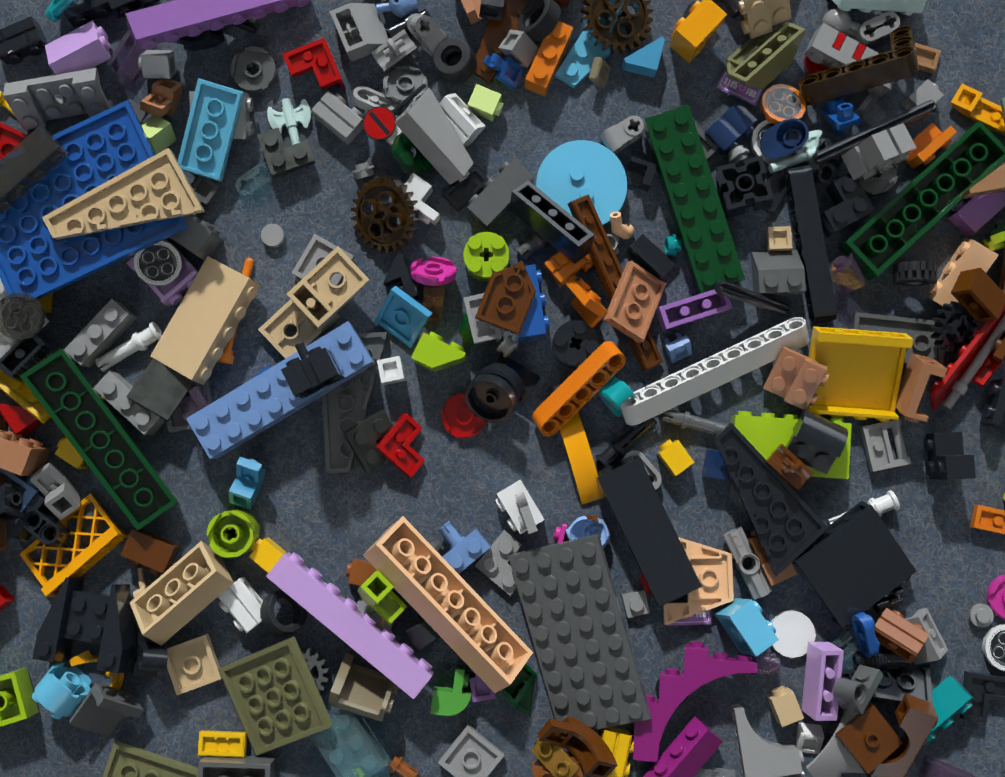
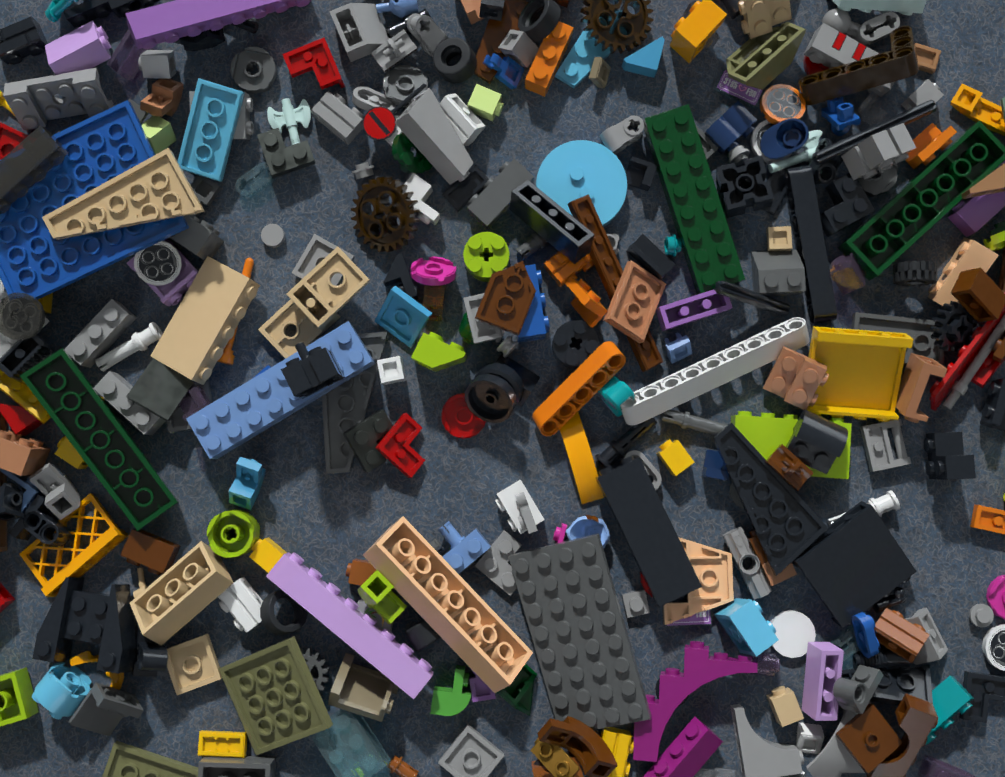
light nougat arm [610,212,634,239] -> none

